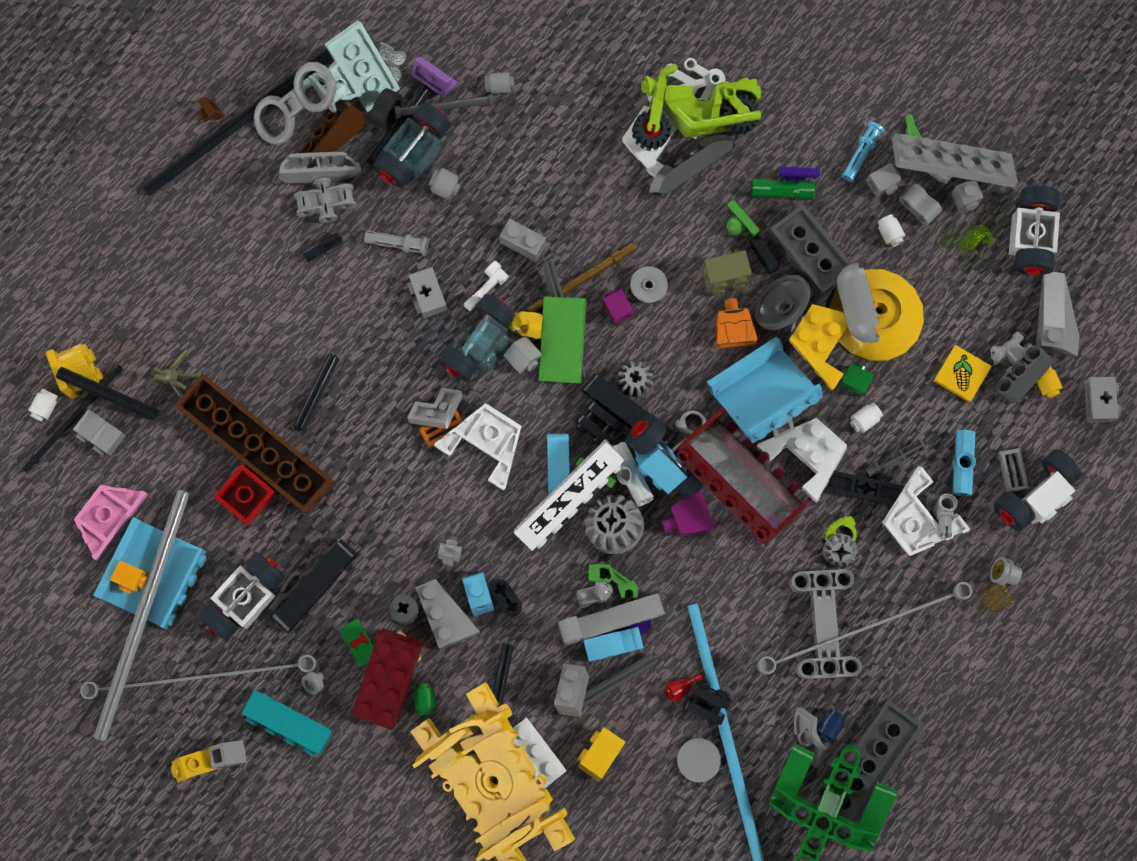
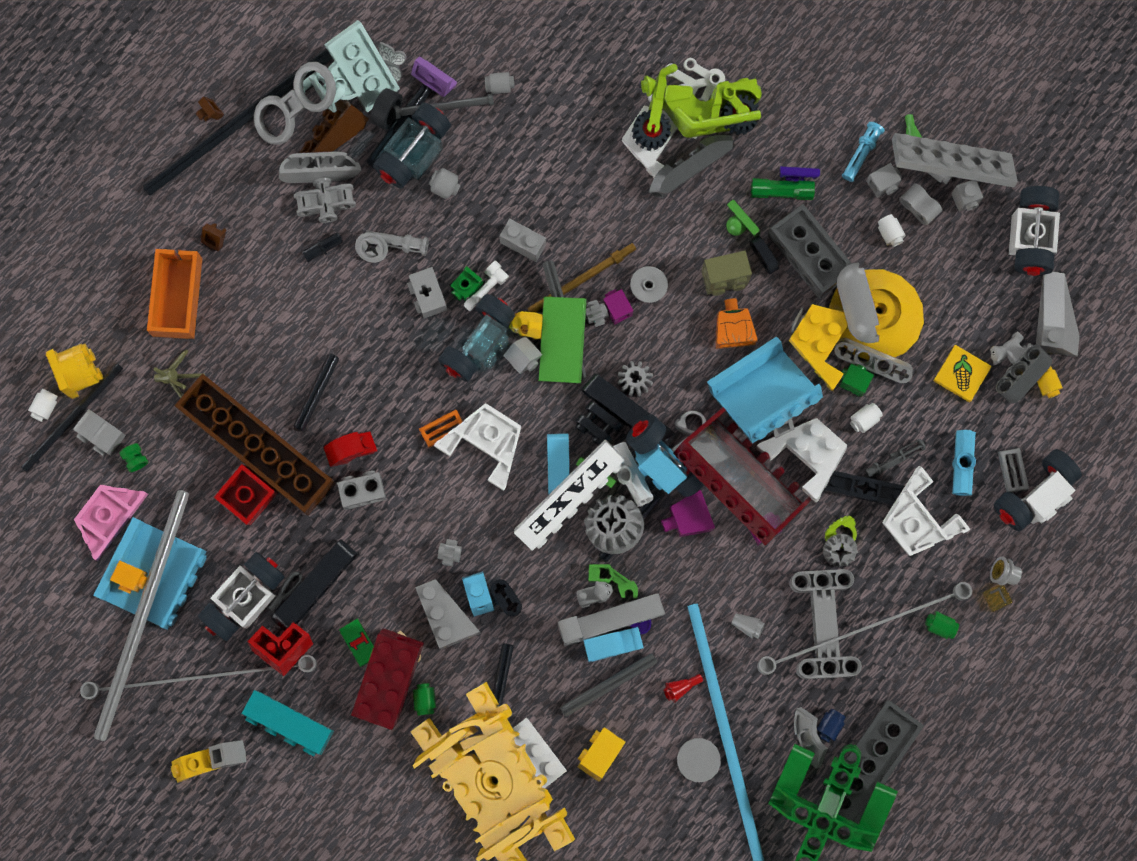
black axle [56,367,158,420] -> none
light grey tile [301,671,324,695] -> none
dark grey piece [390,594,420,625] -> none
light grey plate [407,388,463,429] -> none
light grey brick [554,664,589,717] -> none
black brick [683,679,732,725] -> none
dark grey dish [754,275,810,330] -> none
light grey pin [932,494,958,539] -> none
clear neon green tile [958,225,994,251] -> none
light grey brick [1084,377,1121,423] -> none
none -> green wheel [119,443,149,473]
none -> orange piece [147,249,203,339]
none -> reddish brown tile [200,223,226,252]
none -> red brick [247,622,313,676]
none -> red brick [323,432,377,467]
none -> light grey brick [337,471,387,510]
none -> light grey gear [355,231,389,263]
none -> green brick [450,266,483,302]
none -> light grey gear [585,299,609,327]
none -> light grey cone [731,613,765,639]
none -> light grey beam [834,338,913,383]
none -> green brick [925,611,959,639]

